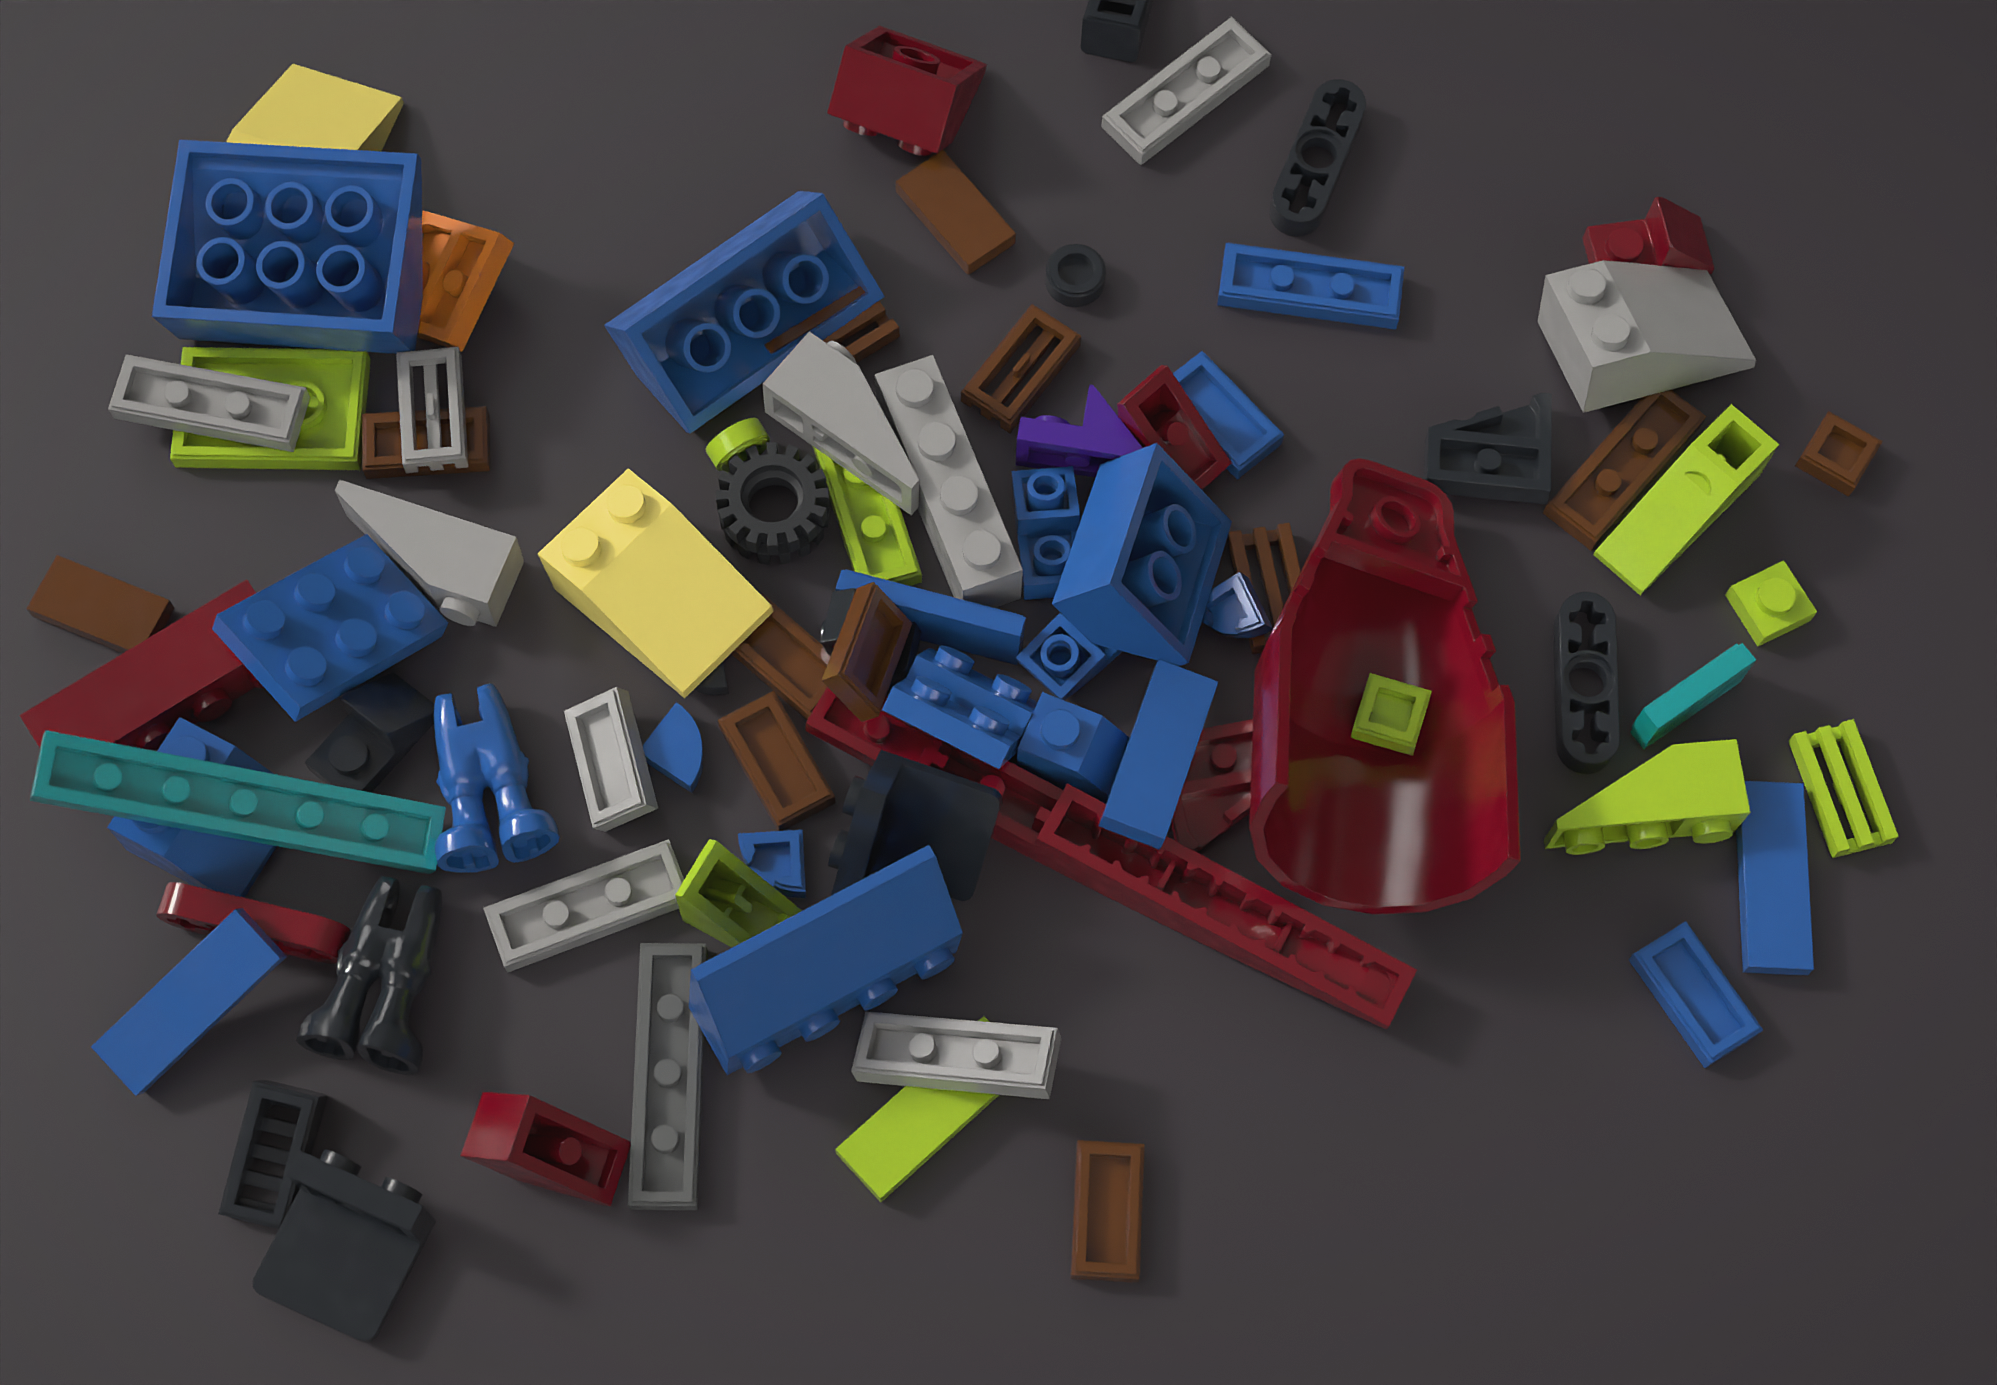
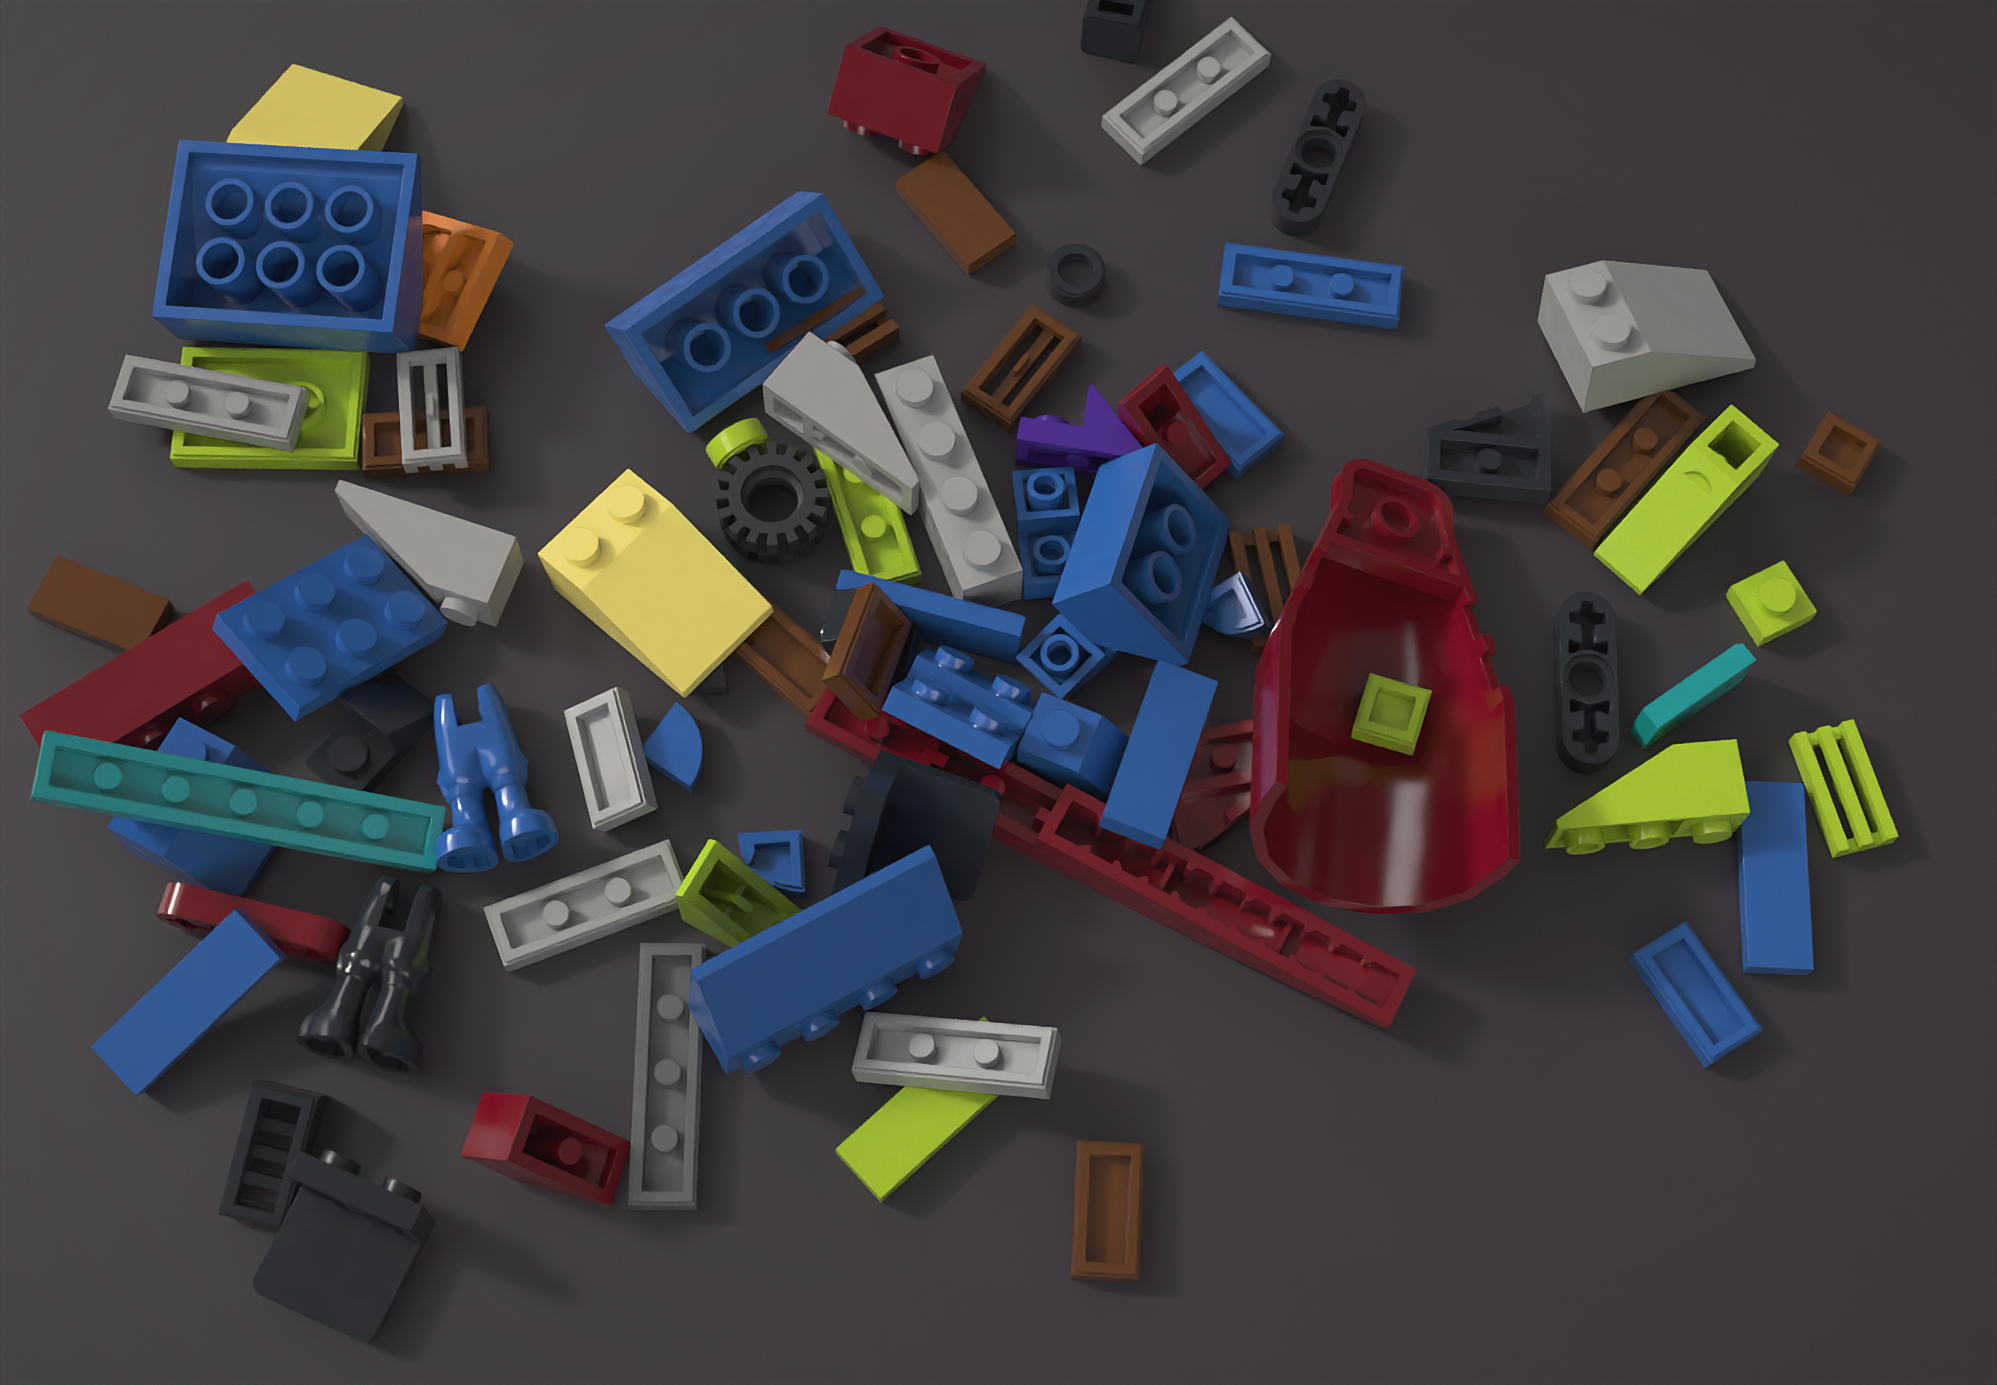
reddish brown tile [718,691,836,831] -> none
dark red slope [1583,197,1714,275] -> none

